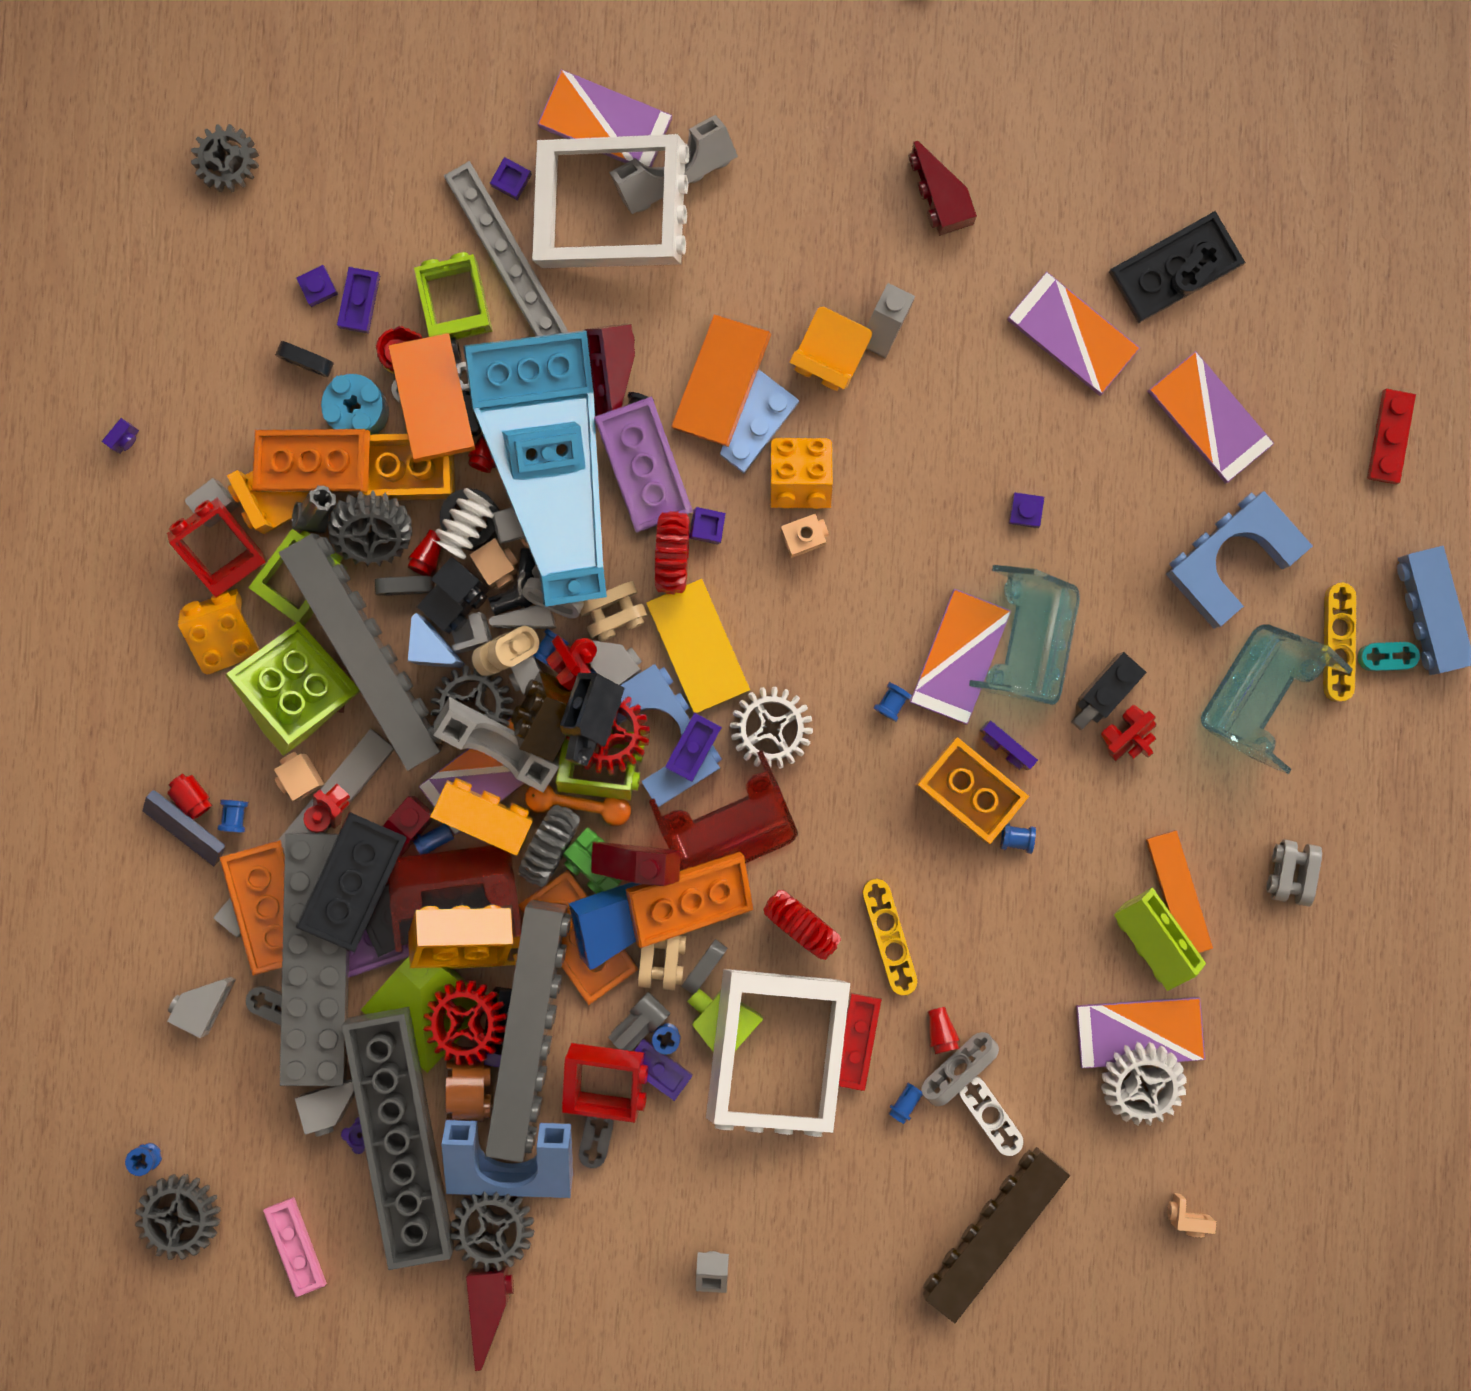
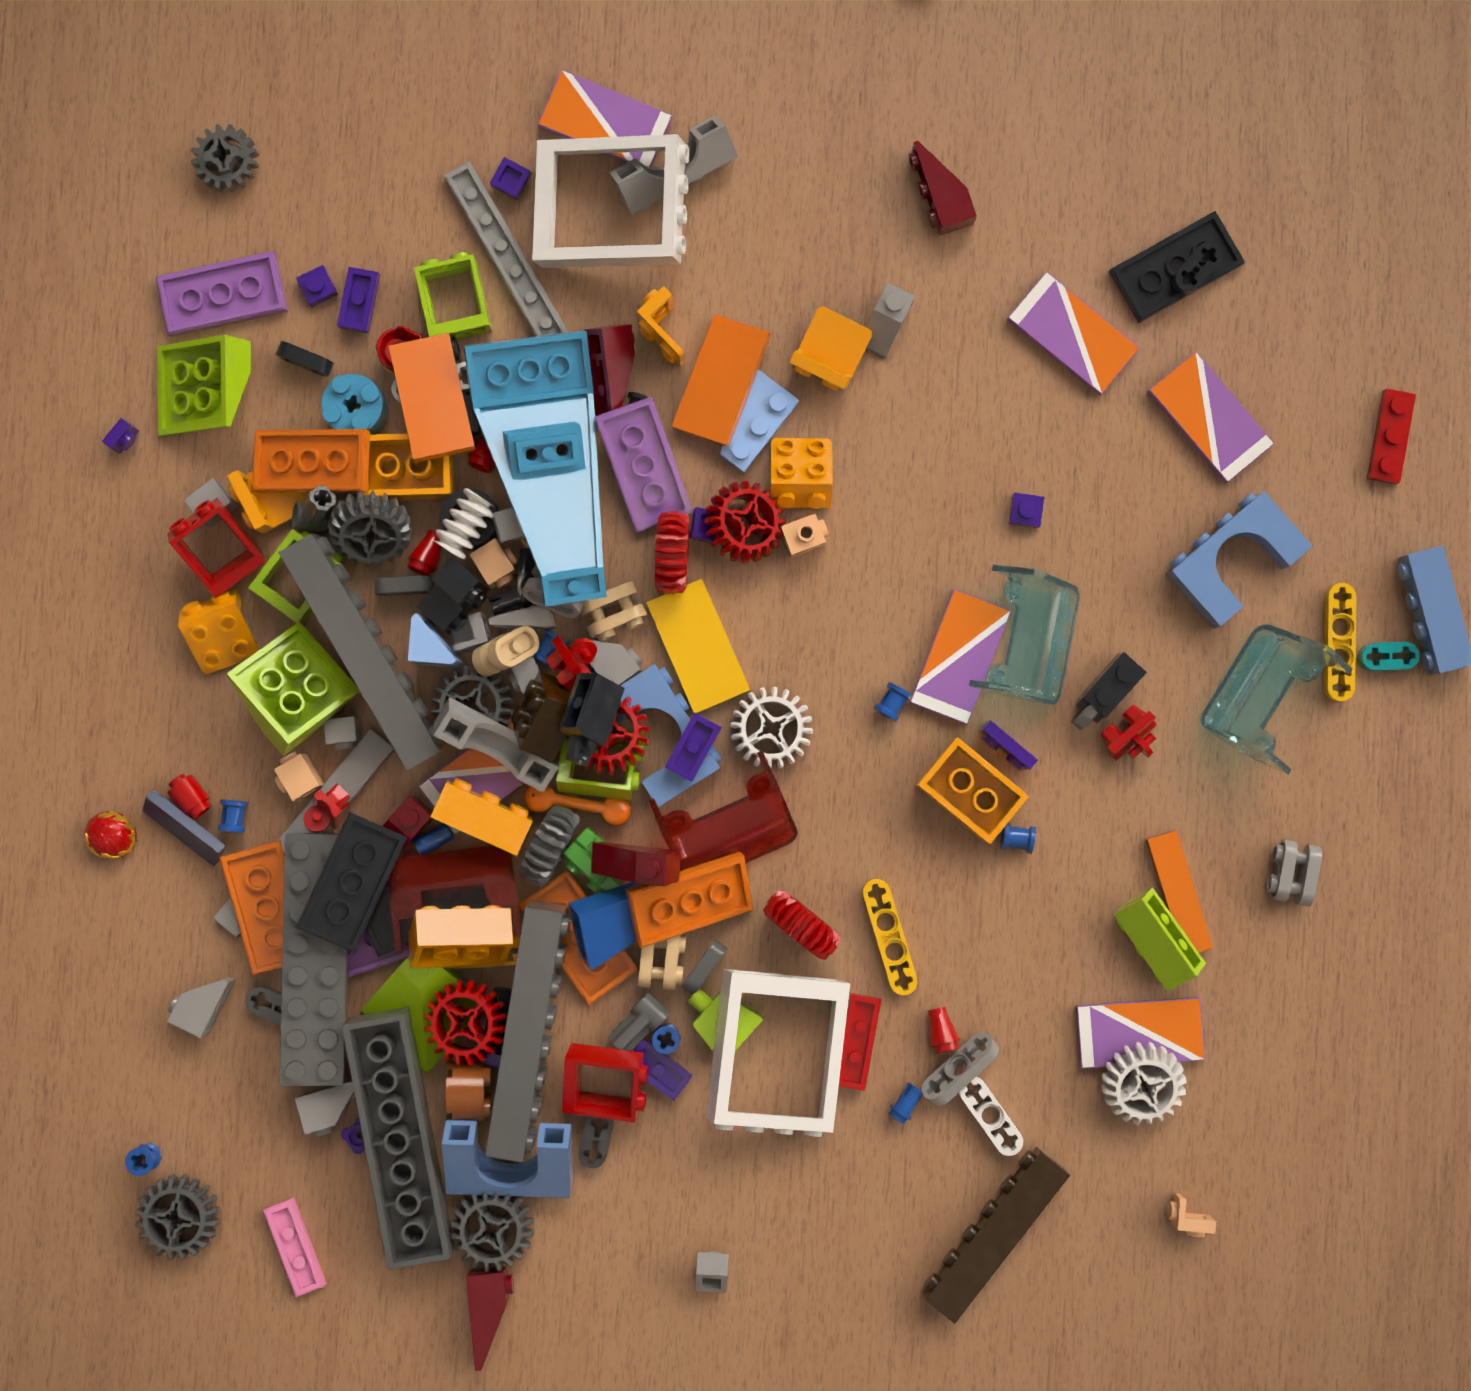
none -> red hair [85,811,137,860]
none -> medium lavender tile [156,251,288,337]
none -> lime slope [157,334,251,437]
none -> light grey plate [324,717,362,750]
none -> light orange bracket [637,286,685,367]
none -> red gear [704,481,787,564]

